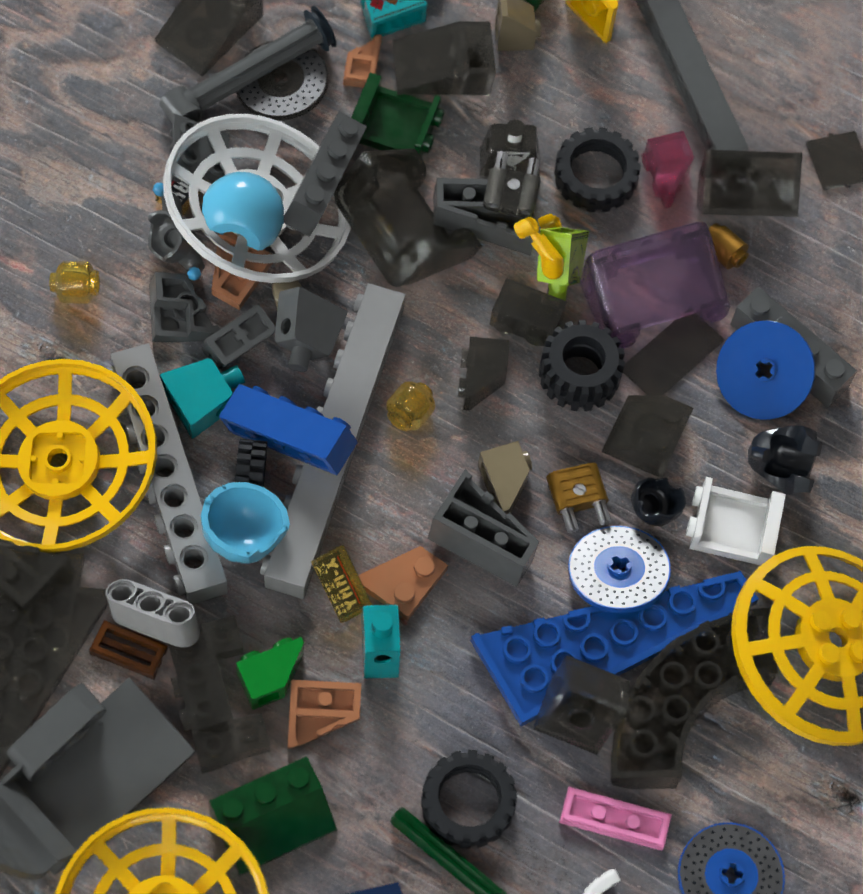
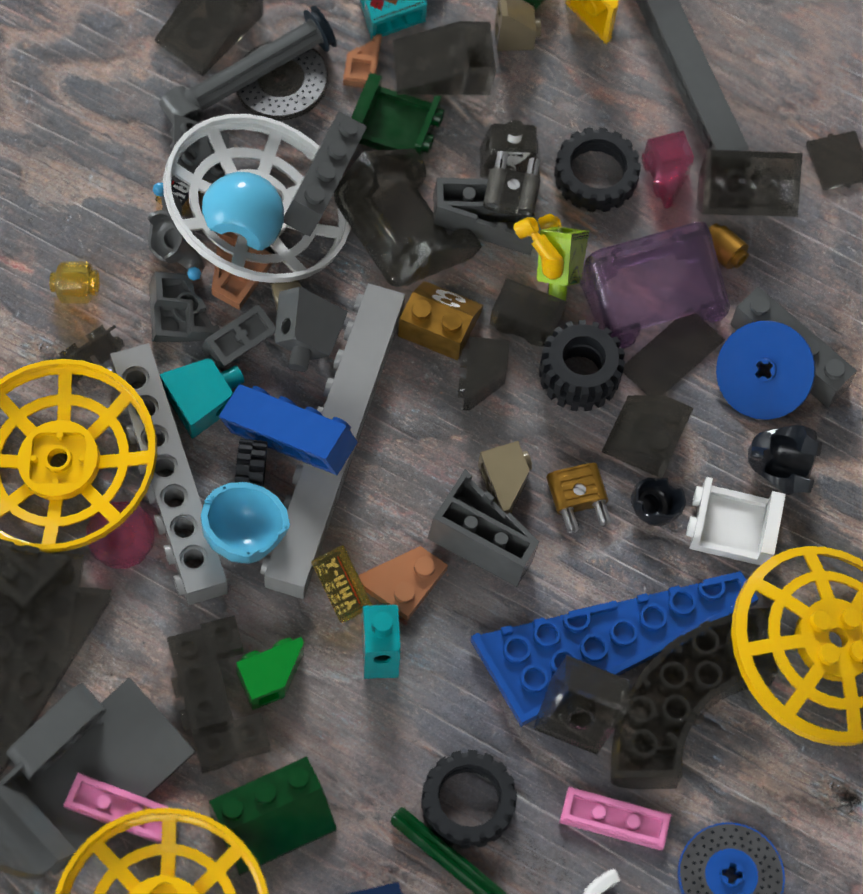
reddish brown tile [89,620,168,680] -> none
light grey beam [106,579,200,648] -> none
nougat wing [287,680,361,749] -> none
clear yellow head [386,381,436,431] -> none
piece [568,526,671,613] -> none
none -> clear smoke hinge [59,325,125,381]
none -> bright pink tile [63,773,170,844]
none -> clear pink tile [86,502,155,569]
none -> pearl gold slope [398,281,484,361]

